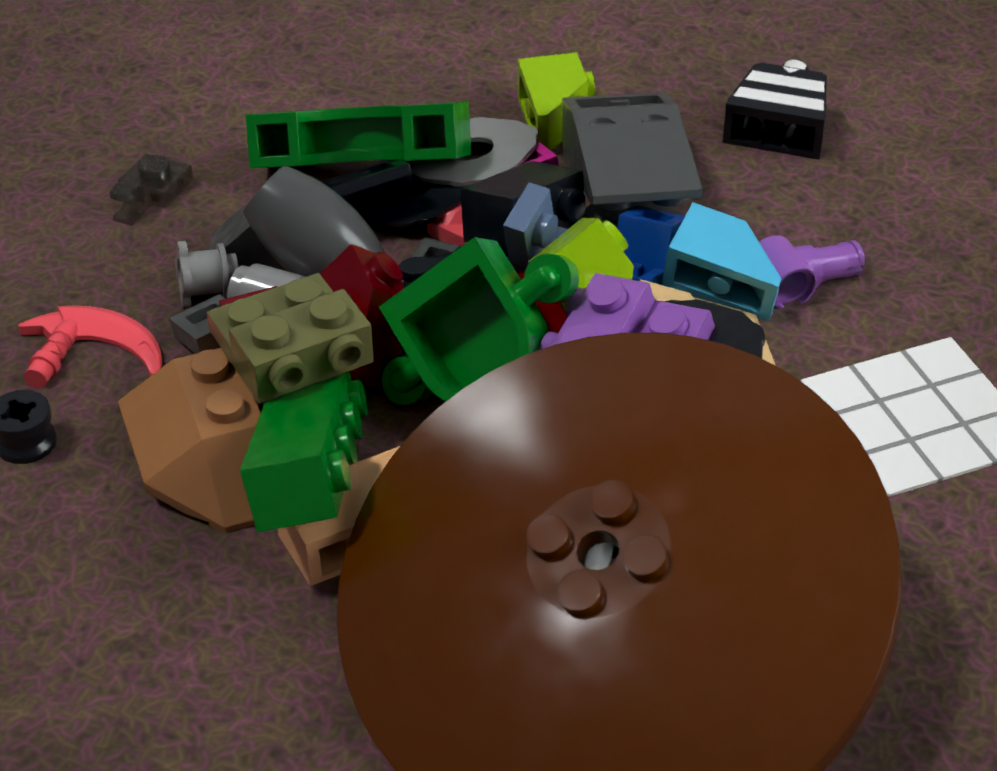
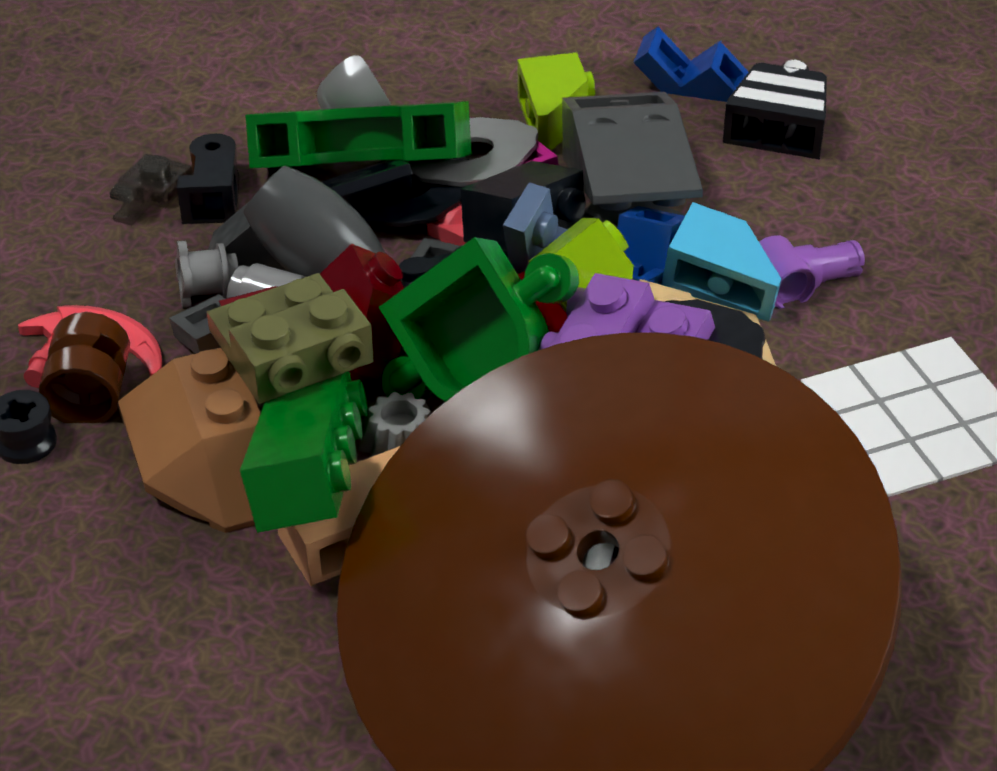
none -> reddish brown wheel [39,312,130,423]
none -> black leg [177,133,240,224]
none -> light grey helmet [317,55,391,109]
none -> light grey piece [358,392,432,457]
none -> blue slope [633,26,748,102]

